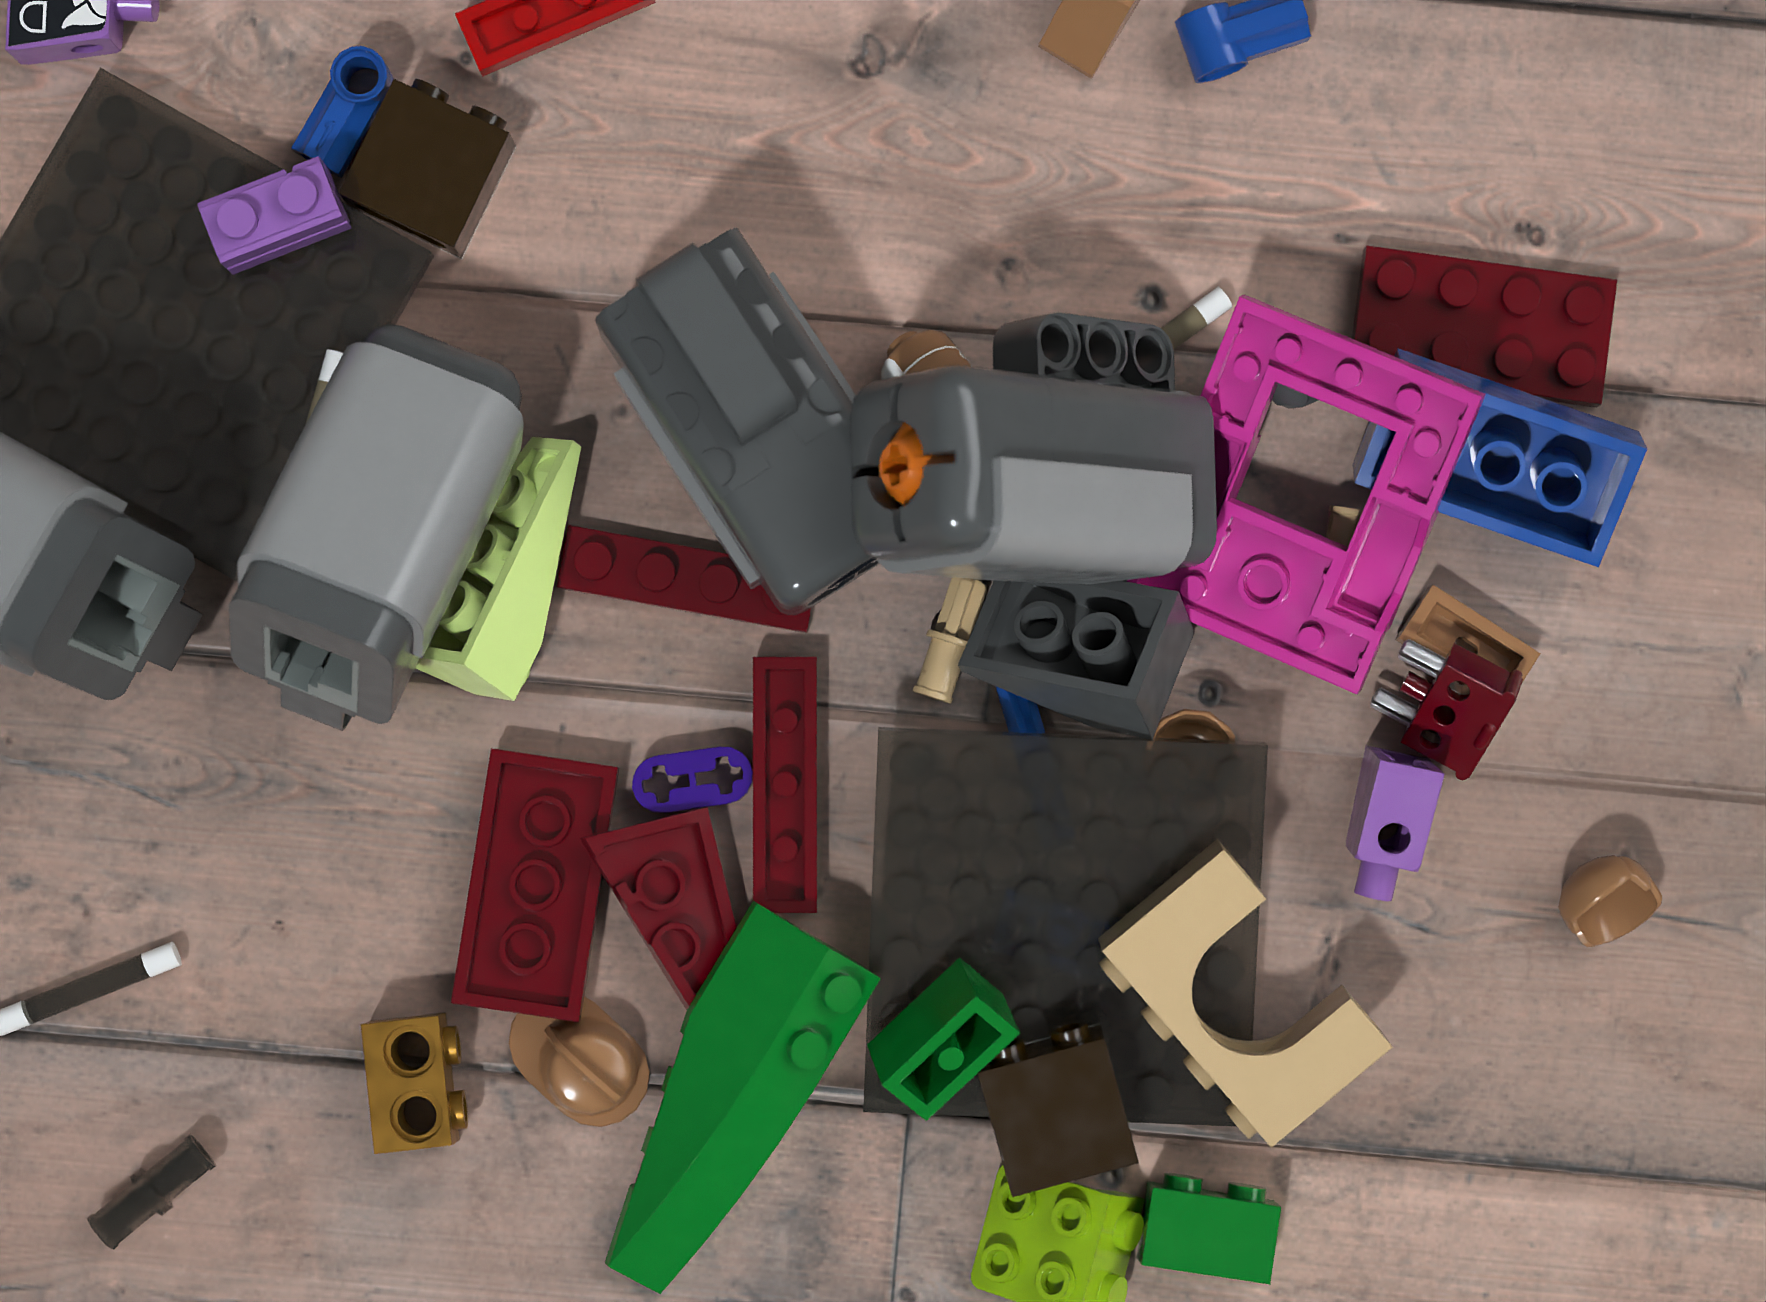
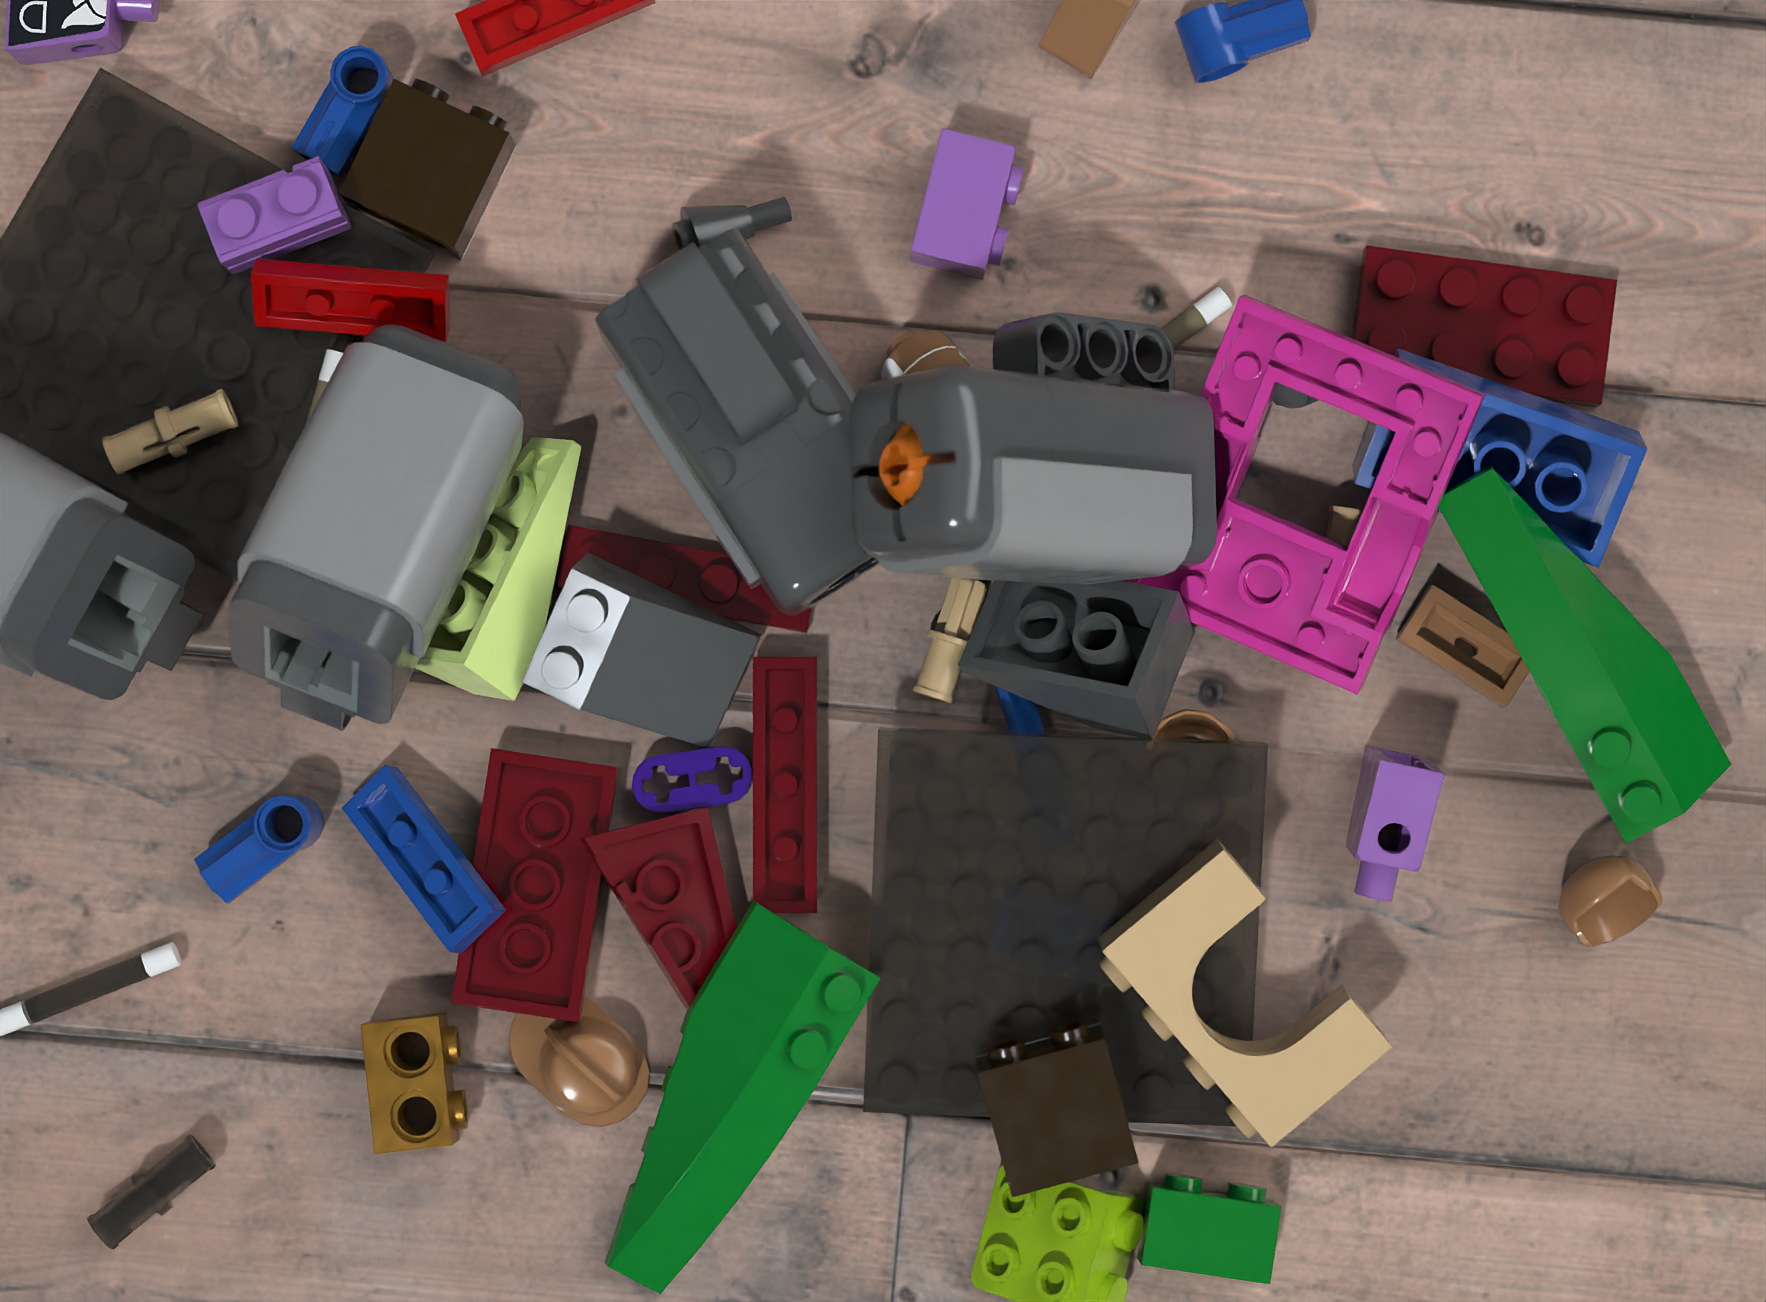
green brick [867,957,1020,1121] -> none
dark red piece [1370,639,1523,780] -> none
none -> tan pin [102,388,239,476]
none -> blue piece [194,794,324,903]
none -> red plate [251,259,450,342]
none -> blue plate [342,765,506,953]
none -> dark grey slope [522,552,761,748]
none -> dark grey cone [673,197,792,251]
none -> medium lavender brick [910,128,1024,280]
none -> green wedge [1439,466,1732,843]

